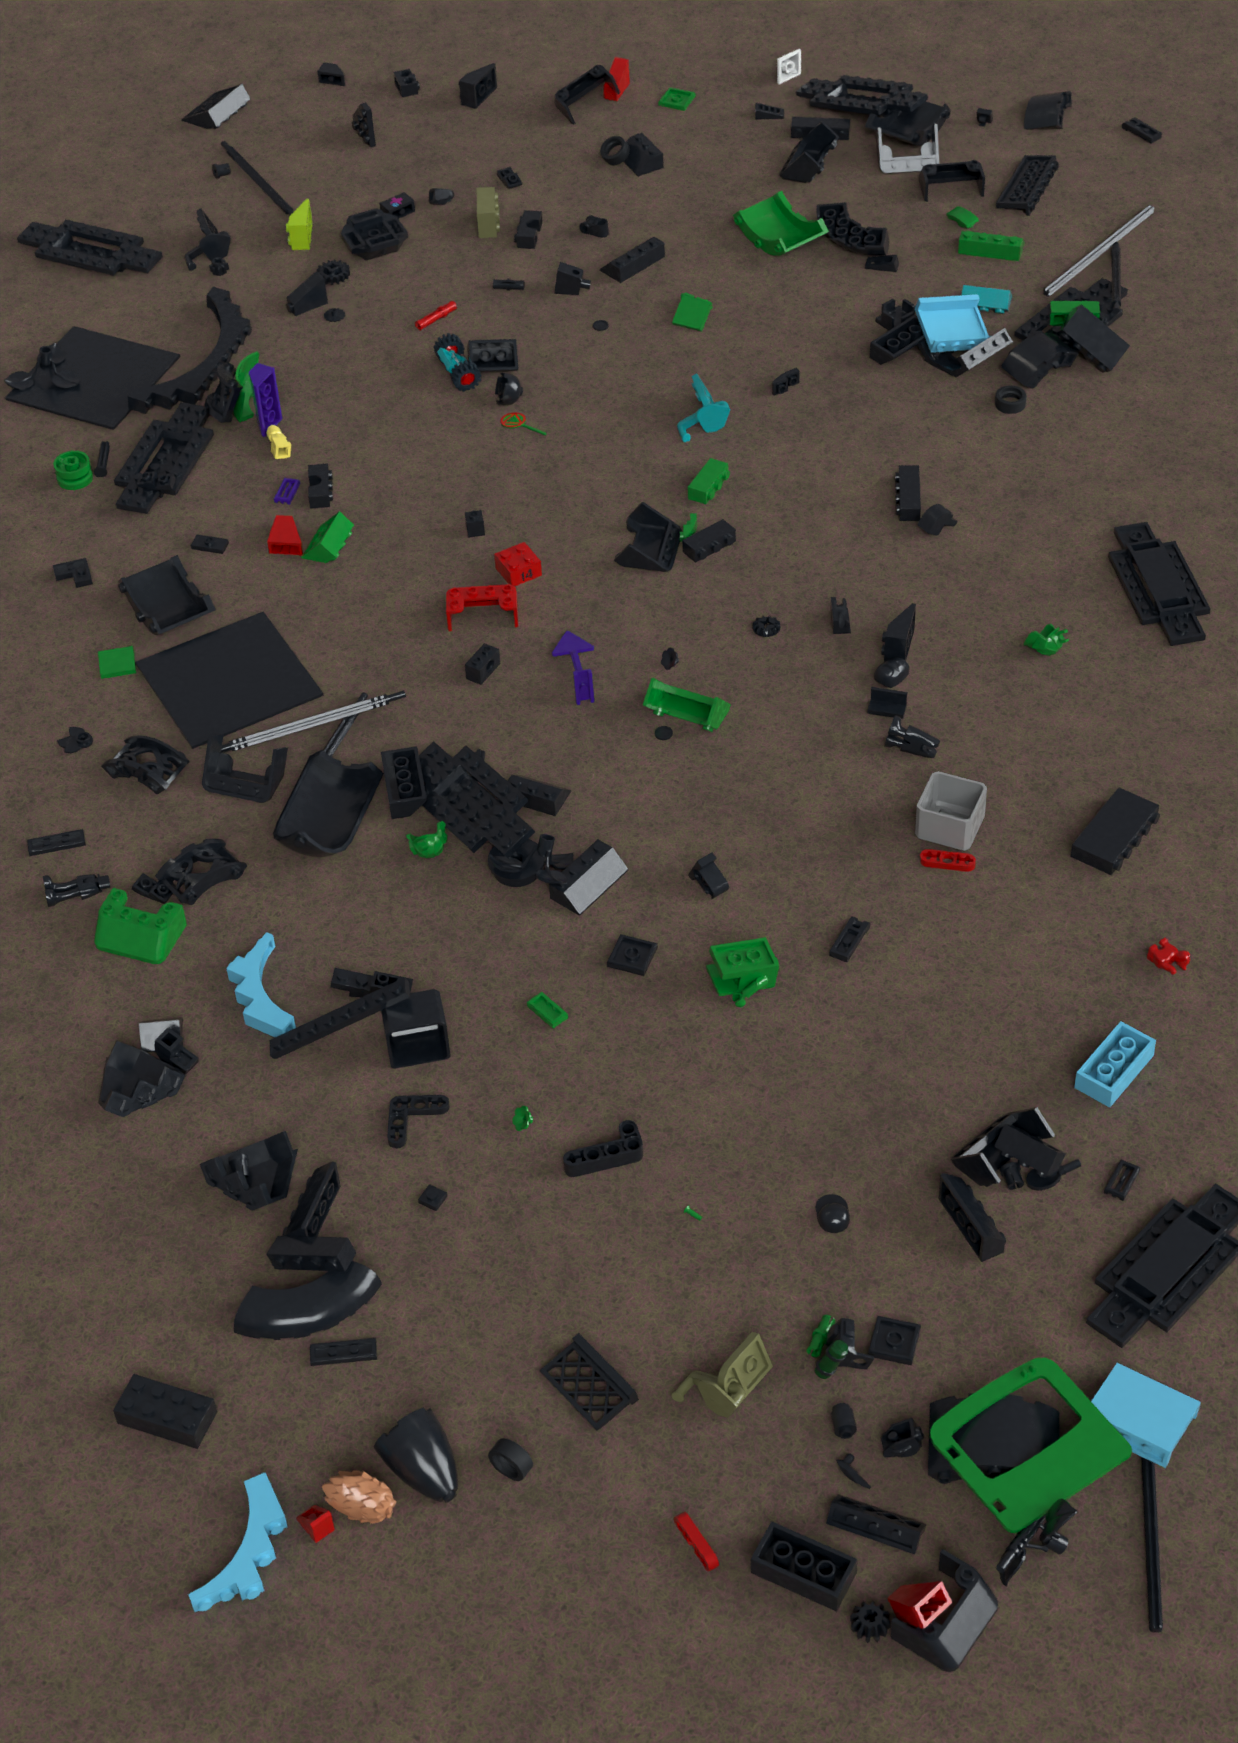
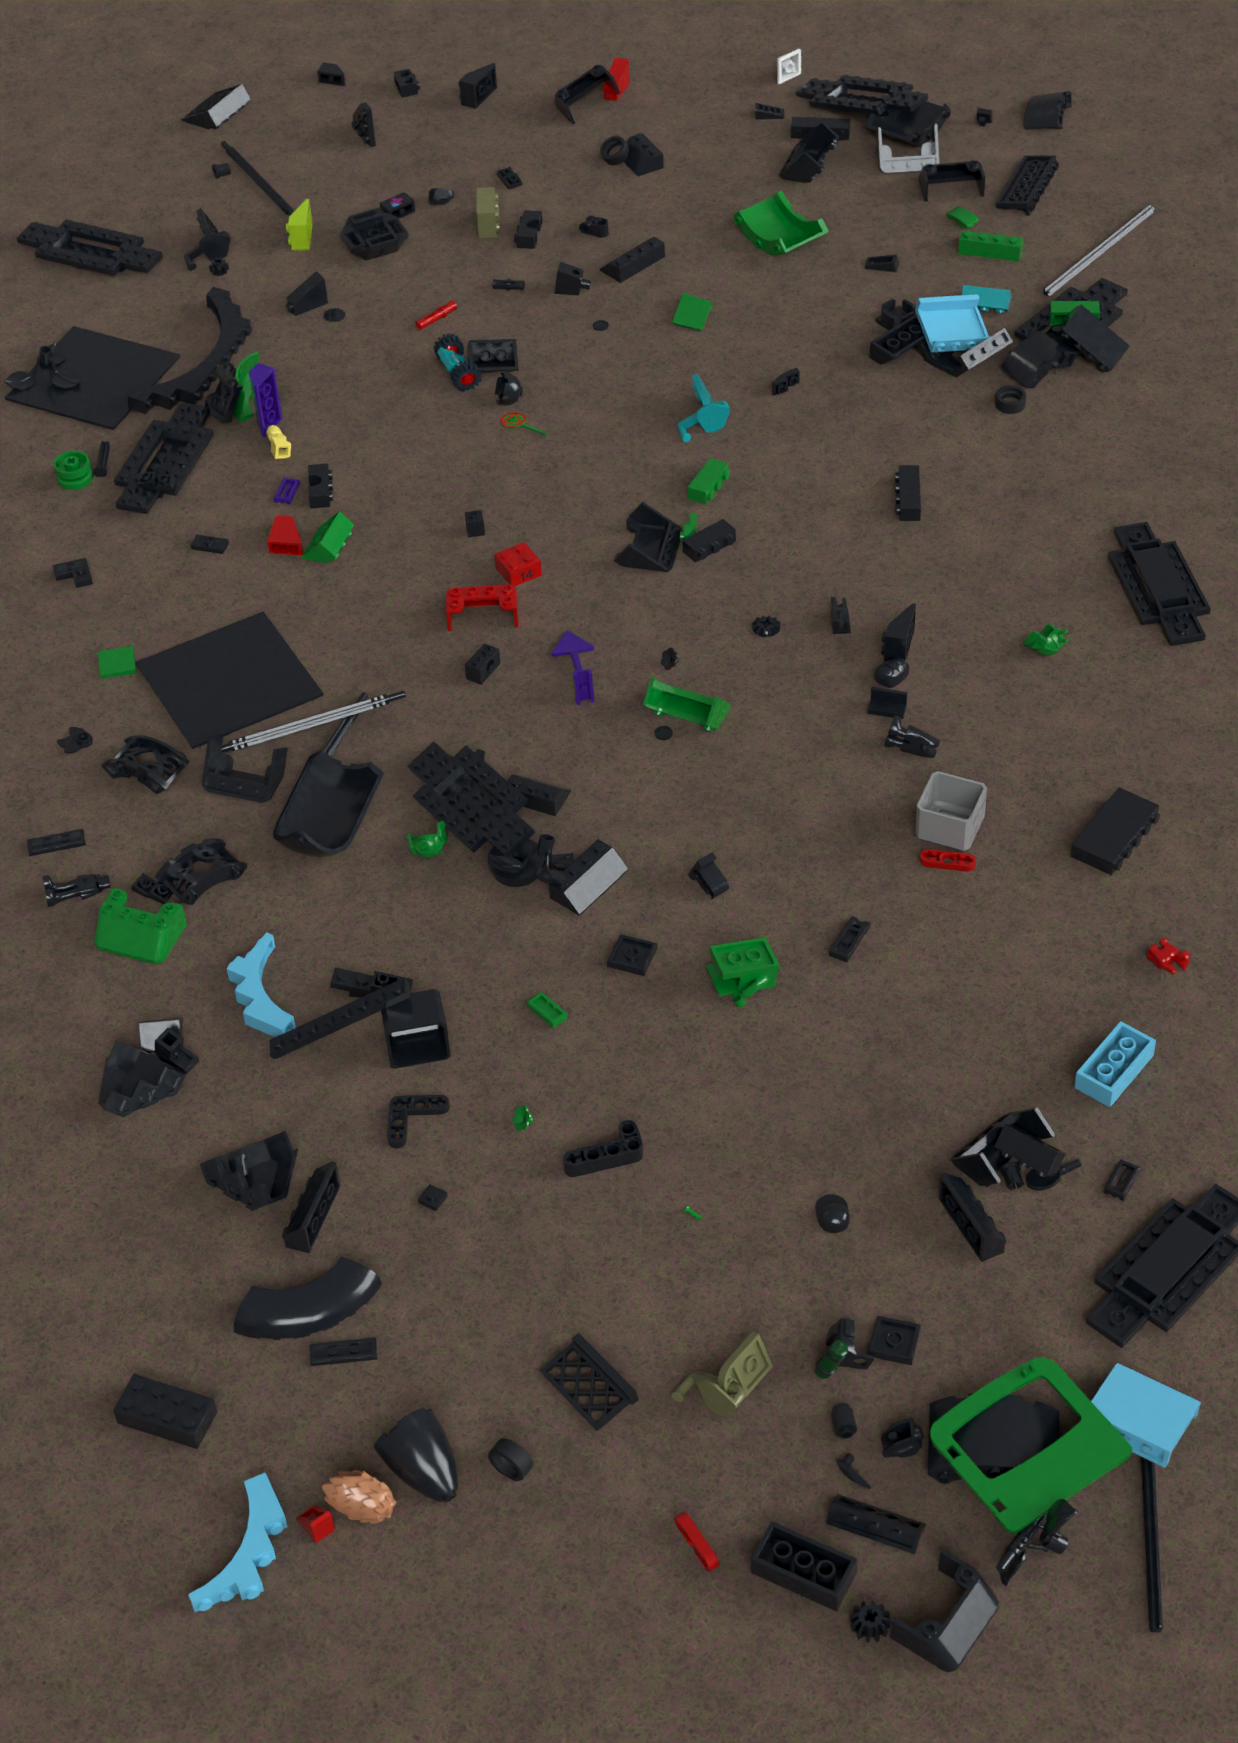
black panel [118,555,216,635] -> none
black brick [266,1236,356,1272] -> none
black gear [317,259,350,285] -> none
black slope [381,746,427,819] -> none
green tile [658,87,696,111] -> none
green pin [807,1315,835,1358] -> none
black brick [816,202,890,256] -> none
red slope [887,1581,952,1629] -> none
black brick [917,504,958,536] -> none
black axle [1111,242,1121,314] -> none
black plate [1122,117,1162,143] -> none

